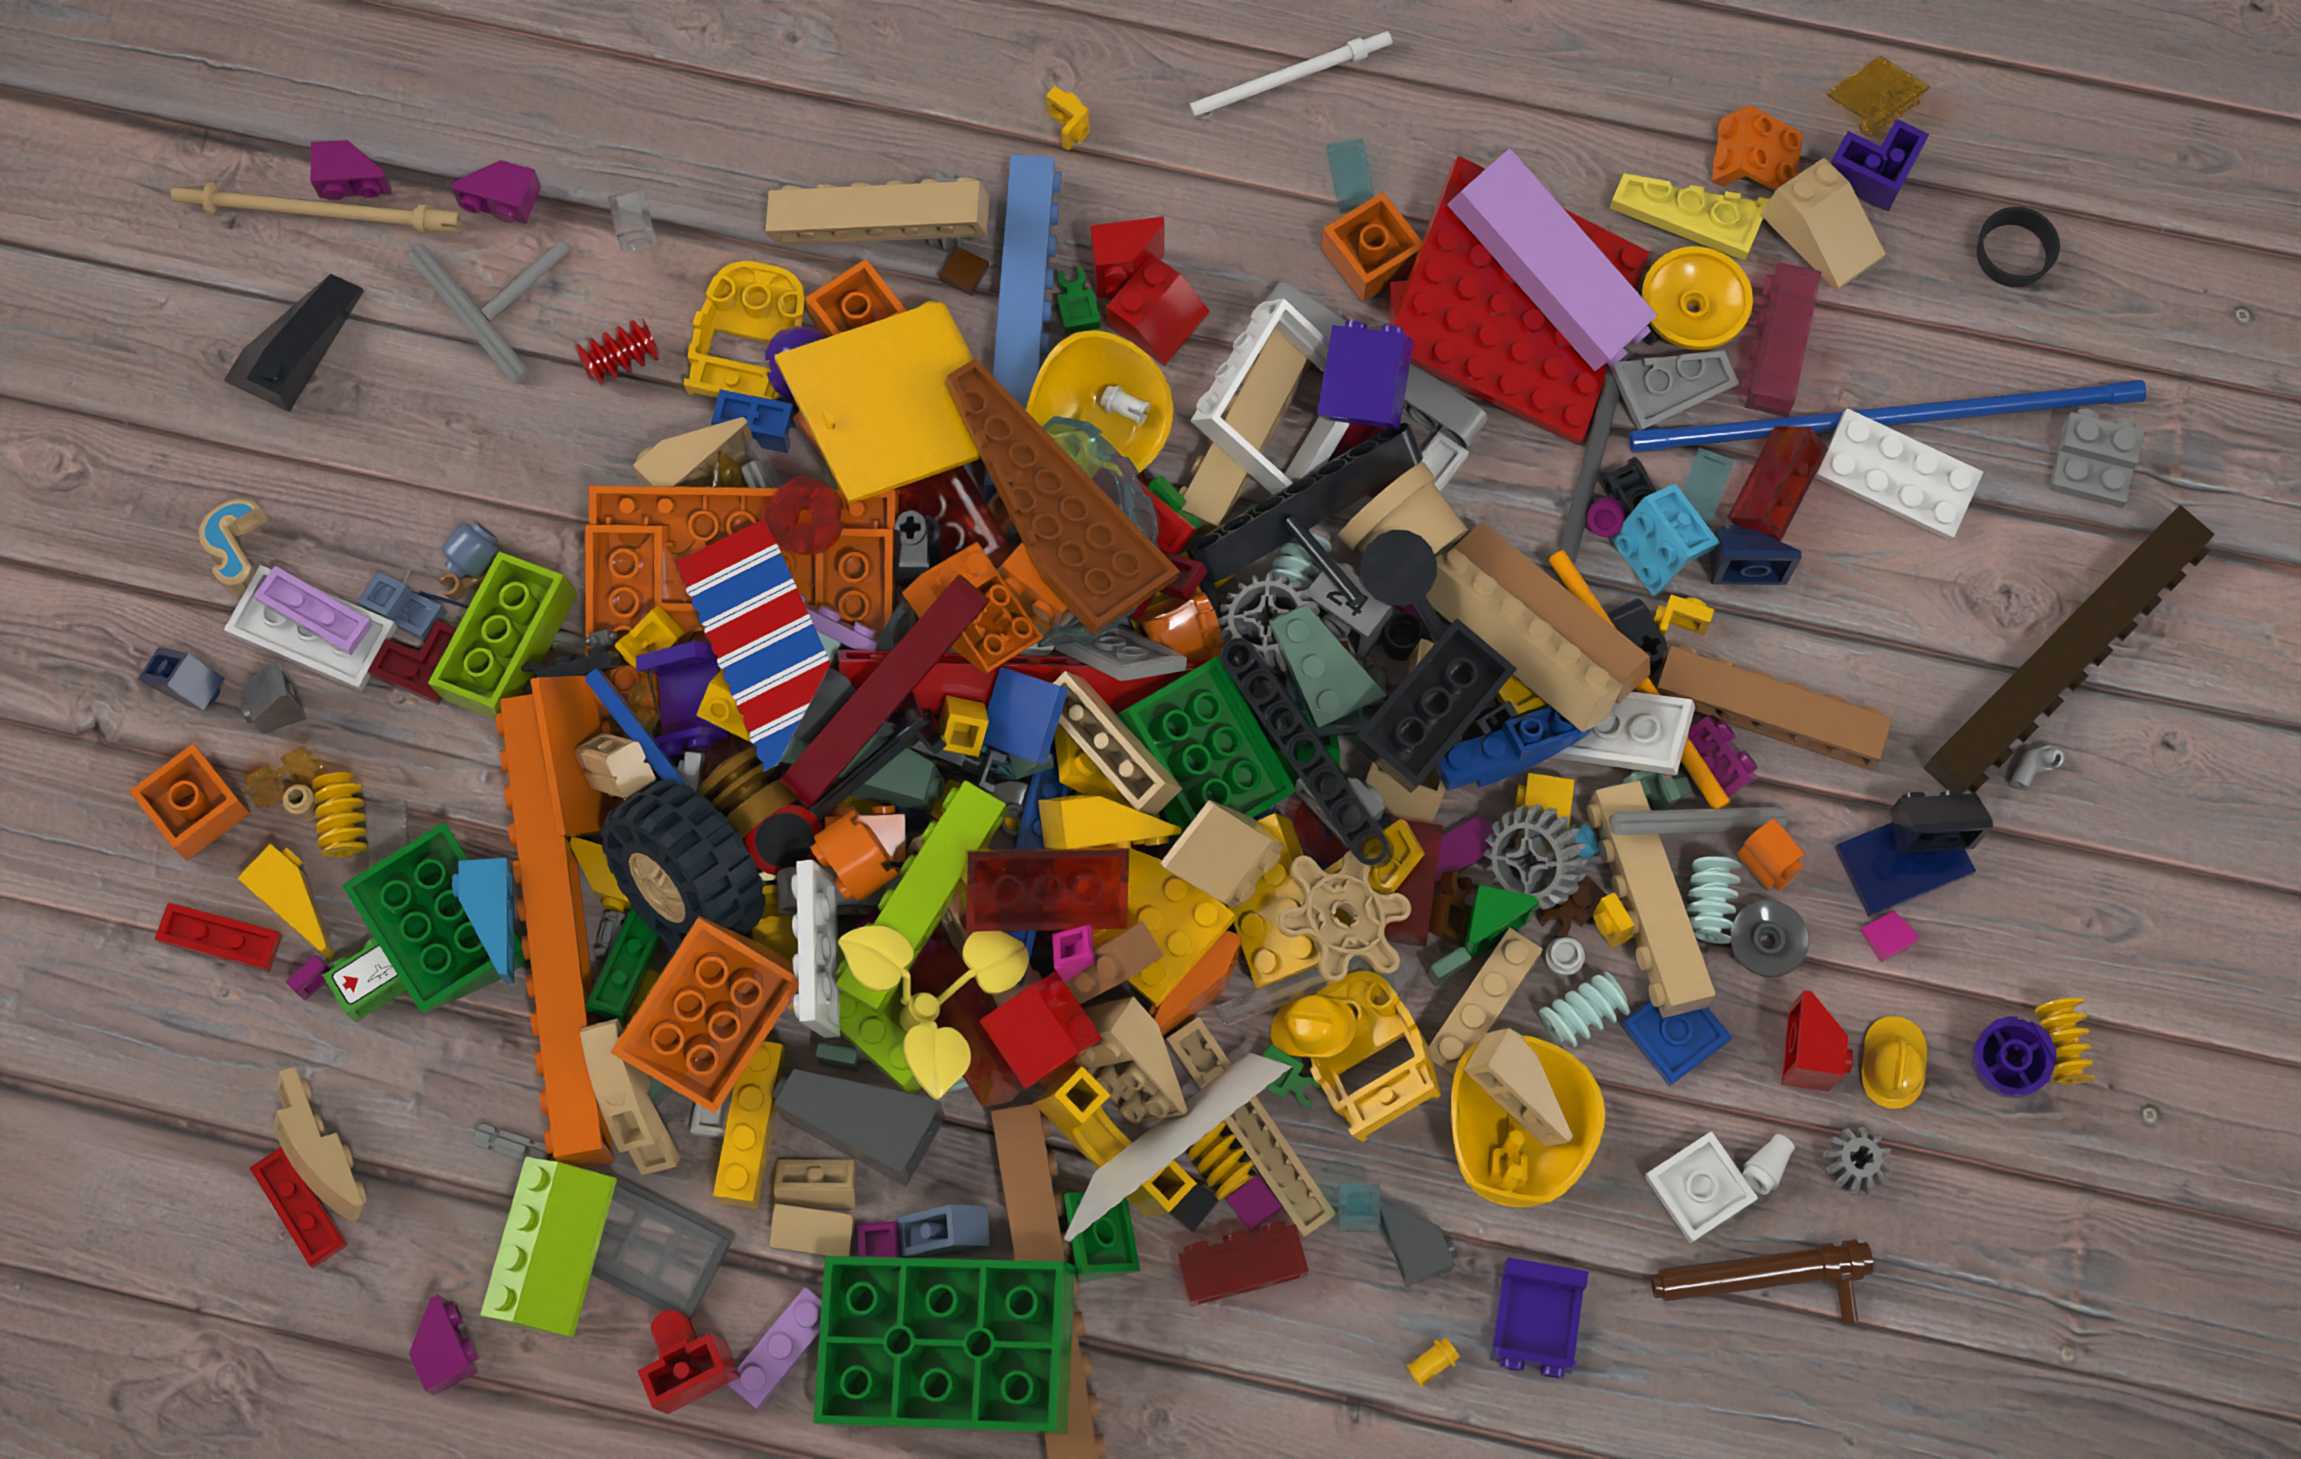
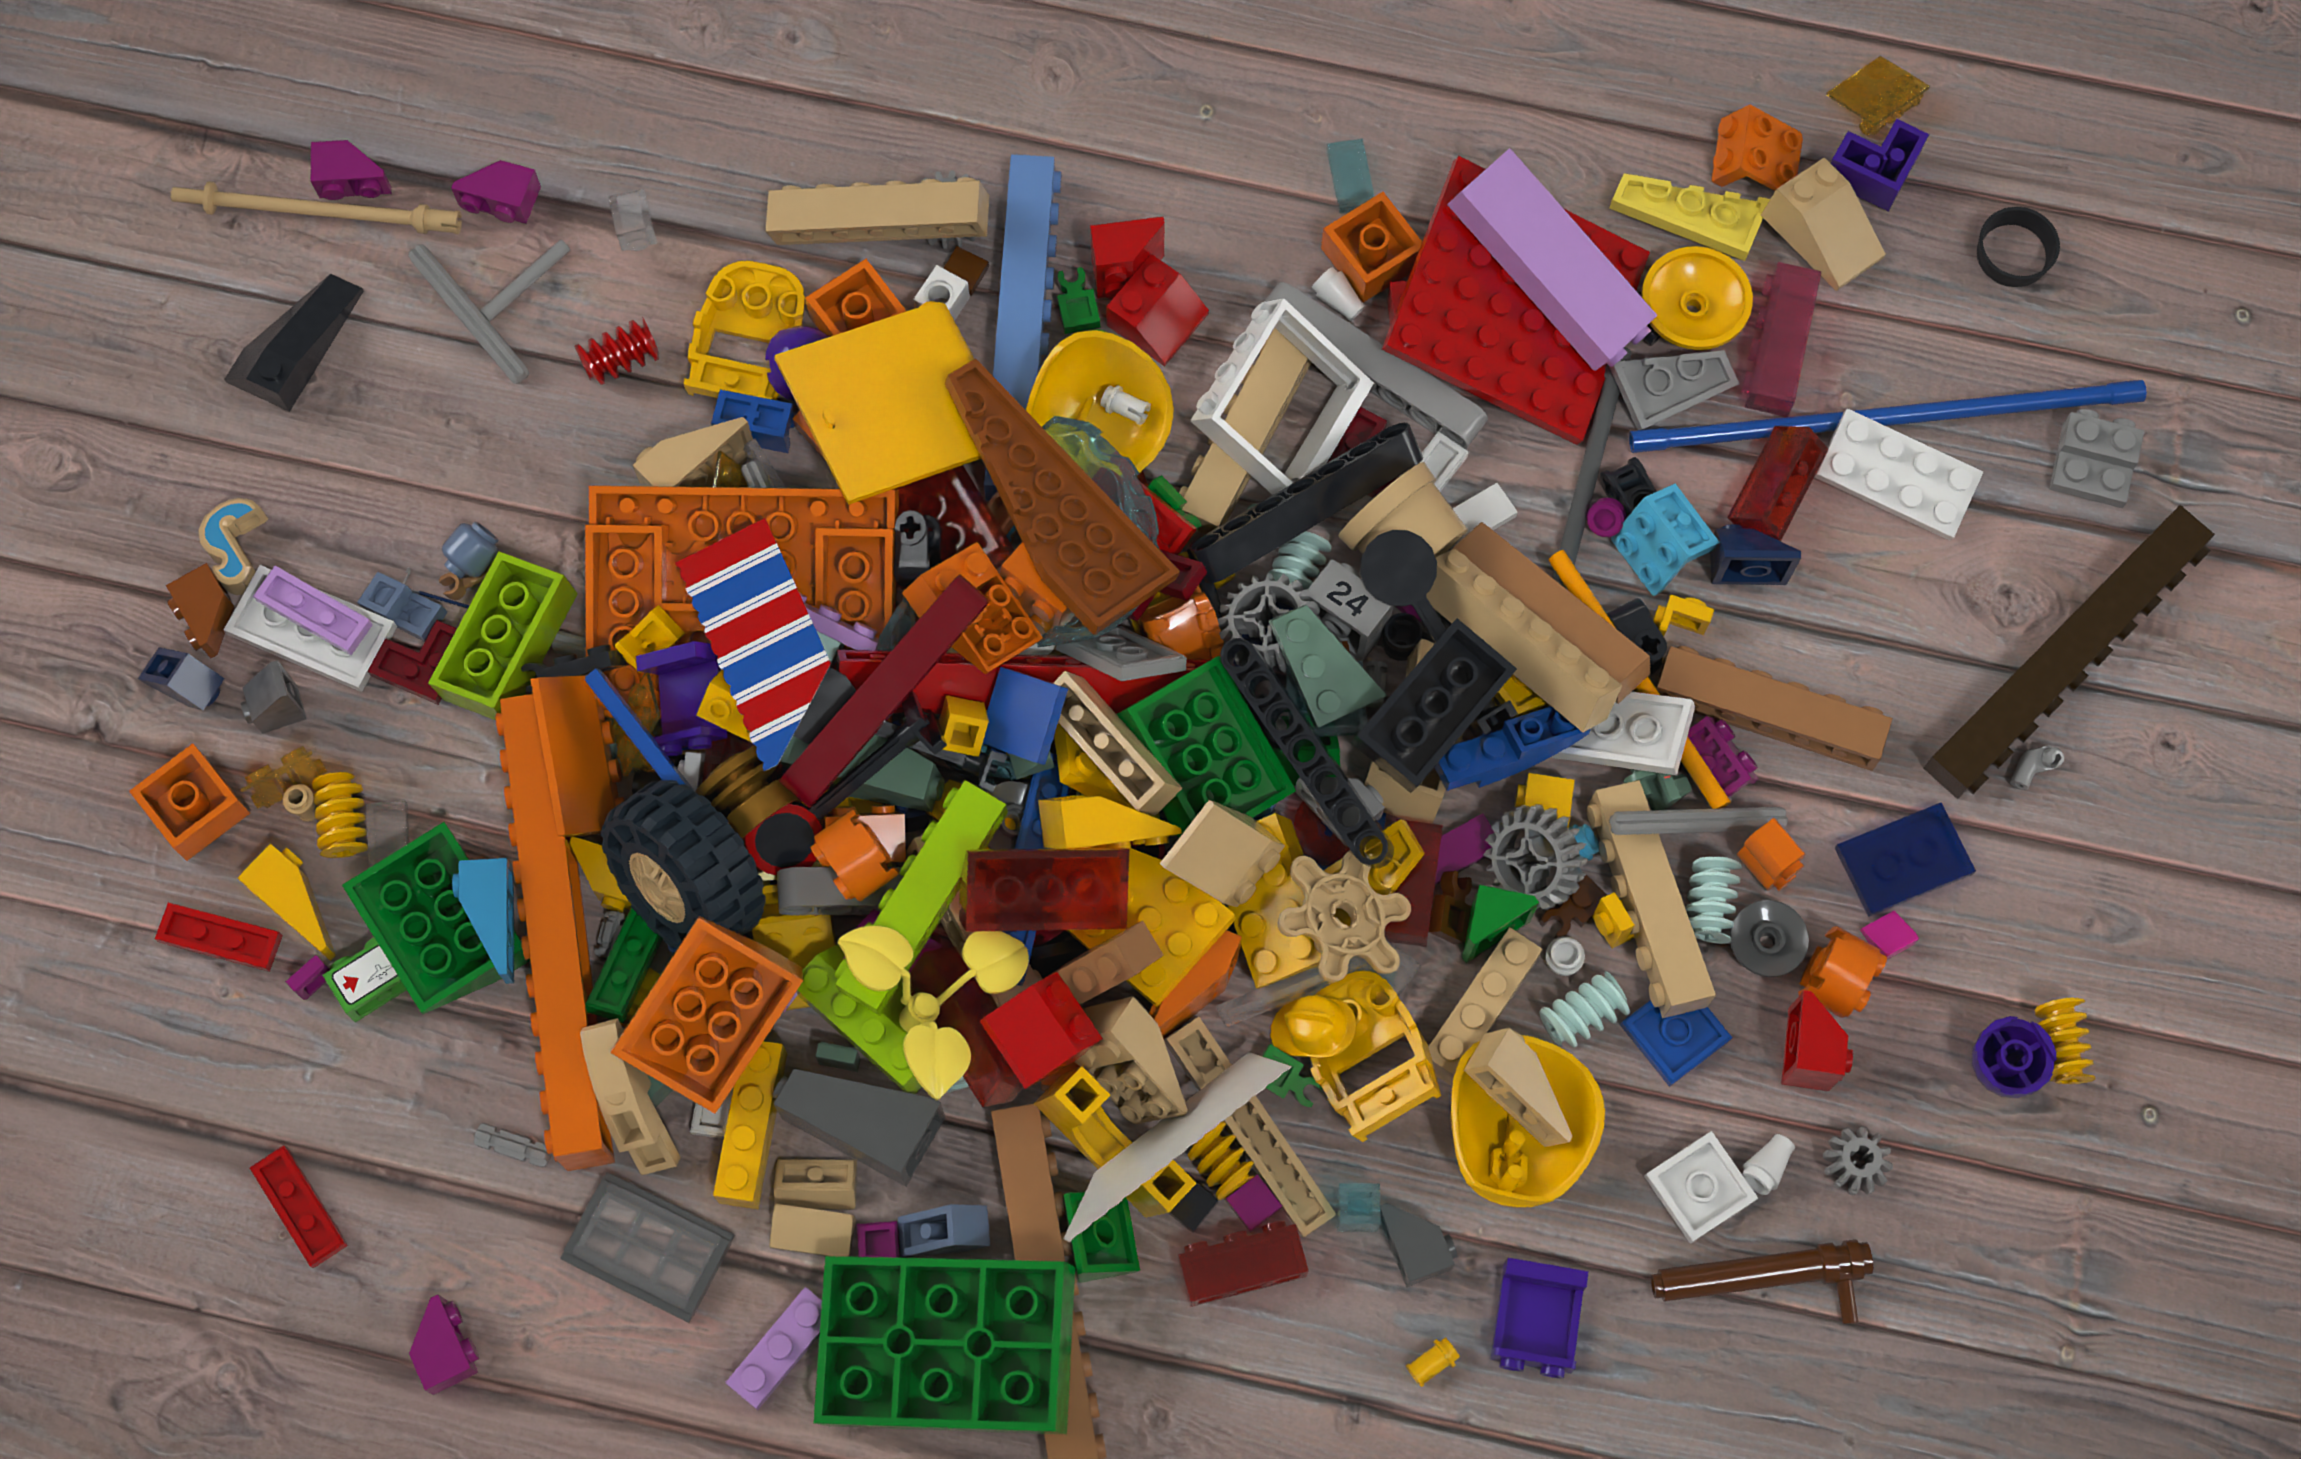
tan slope [273,1067,366,1222] -> none
lime slope [480,1157,617,1338] -> none
tan brick [574,733,656,800] -> none
dark grey piece [585,629,618,648] -> none
red brick [637,1310,740,1414] -> none
clear red plate [764,476,844,555] -> none
white plate [792,860,840,1038] -> none
yellow bracket [1046,86,1090,151] -> none
dark pink slope [1052,924,1095,981] -> none
white bar [1189,31,1392,117] -> none
black bar [1284,515,1364,606] -> none
dark purple brick [1318,321,1414,430] -> none
sand green tile [1428,947,1472,987] -> none
clear light blue tile [1683,448,1734,529] -> none
yellow piece [1861,1016,1927,1109] -> none
black slope [1890,789,1994,854] -> none
none -> dark orange slope [166,563,234,658]
none -> white brick [913,265,970,321]
none -> white cone [1312,267,1366,321]
none -> white tile [1451,483,1518,549]
none -> orange brick [1798,926,1887,1018]

